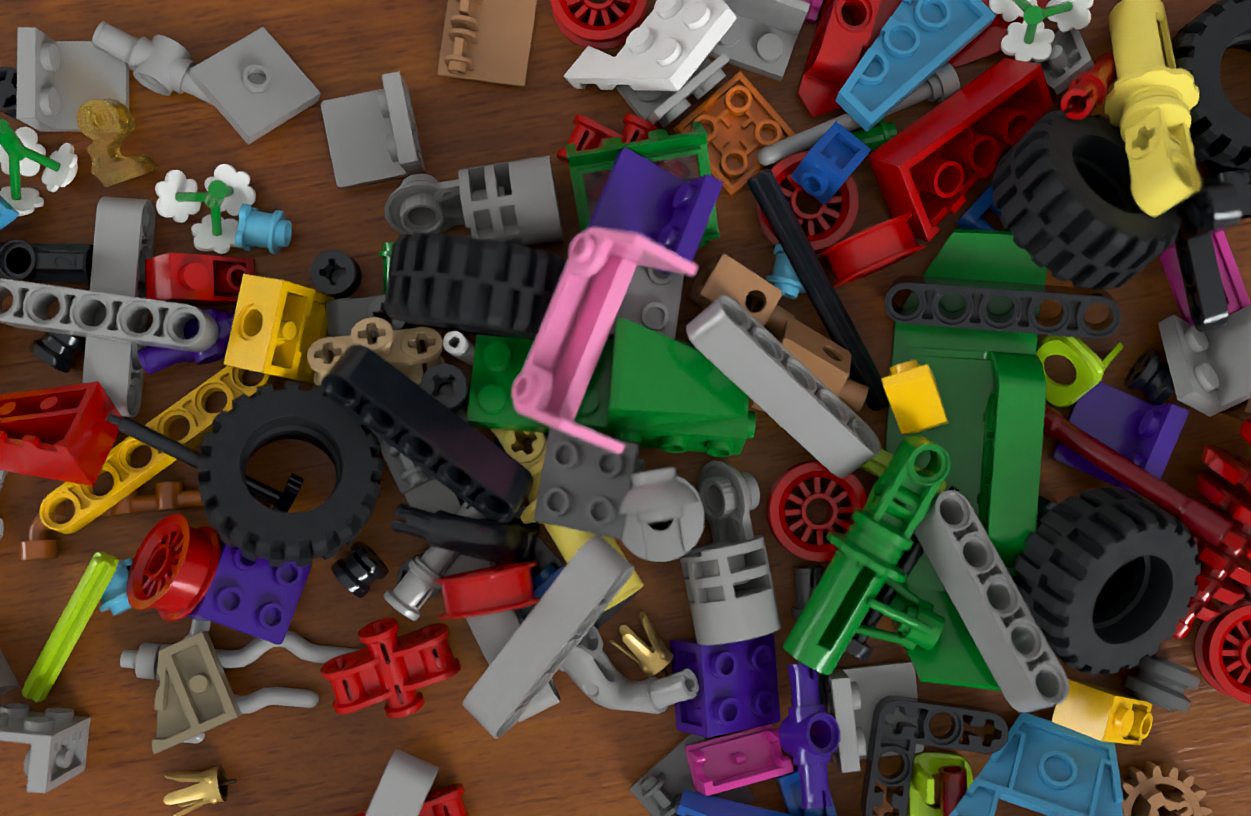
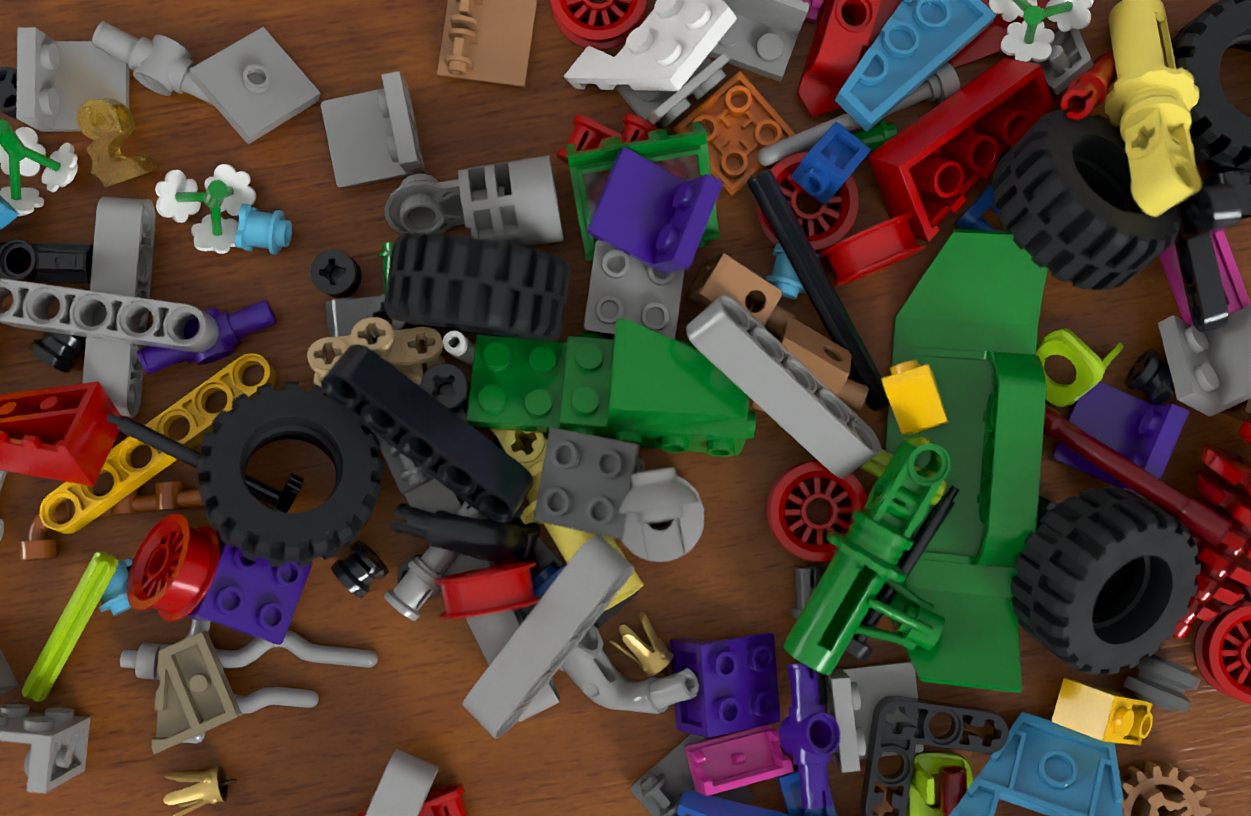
red slope [145,252,254,306] -> none
yellow brick [224,274,334,384] -> none
red axle [320,618,461,719] -> none
bright pink windscreen [512,227,697,454] -> none
light grey cylinder [679,460,782,645] -> none
black beam [884,275,1121,339] -> none
light grey beam [914,490,1069,713] -> none

